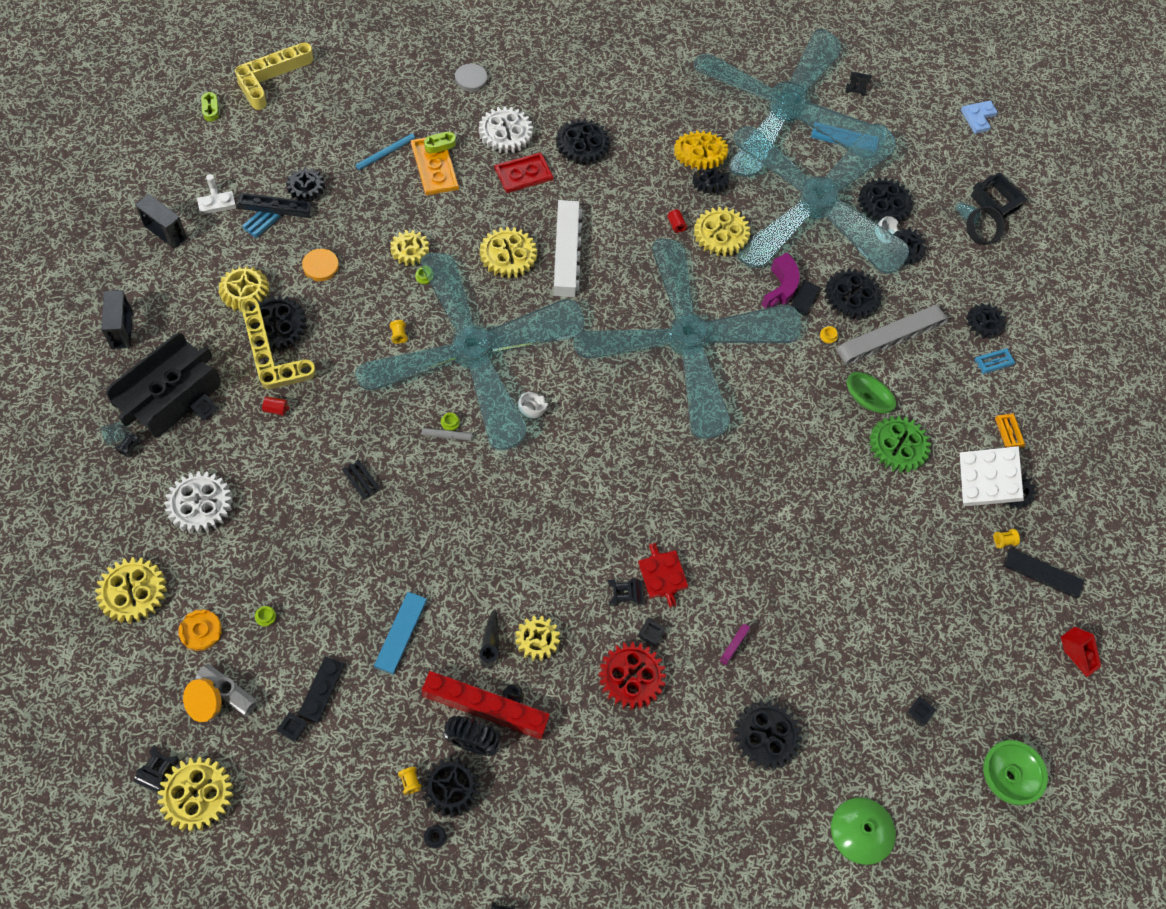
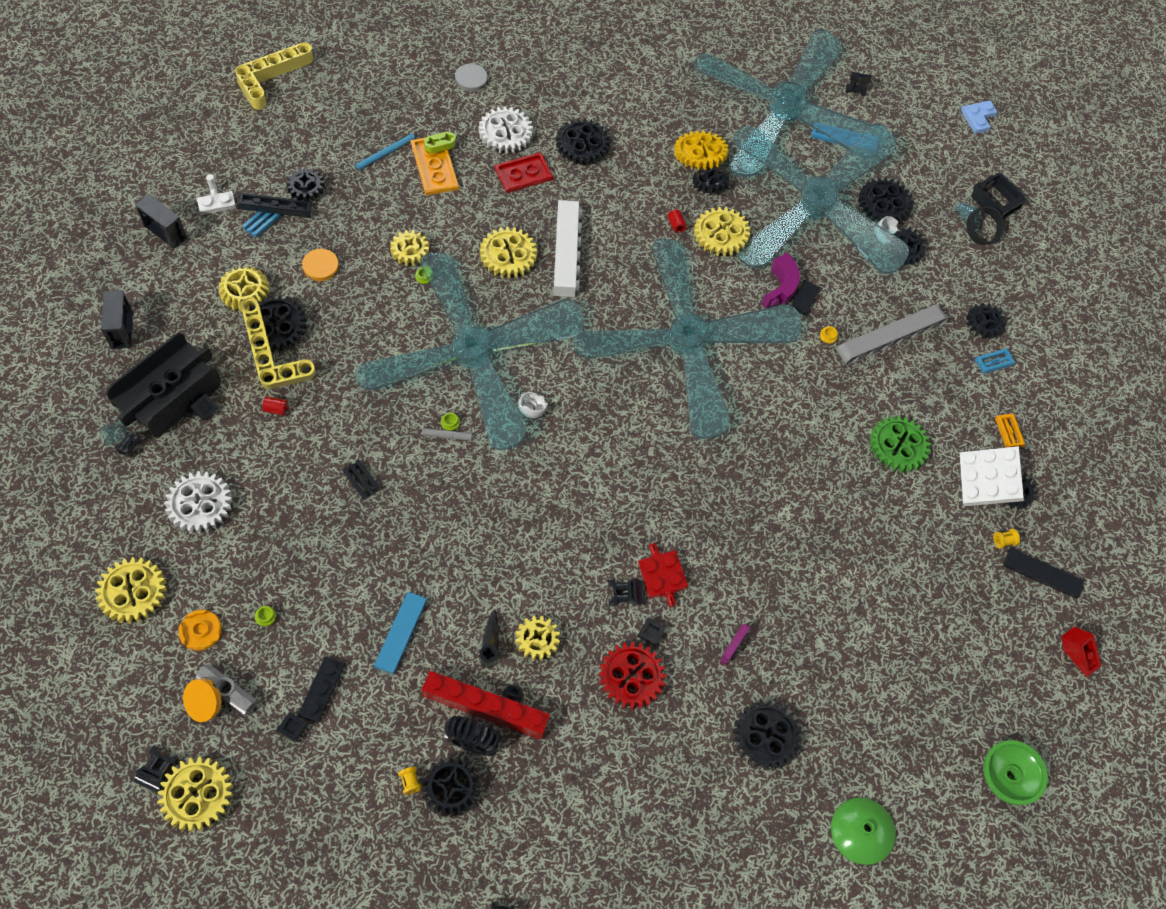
lime beam [201,92,219,121] -> none
yellow bush [389,320,408,344] -> none
black plate [424,825,446,849] -> none
black gear [824,268,883,320] -> none
bright green dish [846,372,896,414] -> none
black plate [906,696,936,727] -> none

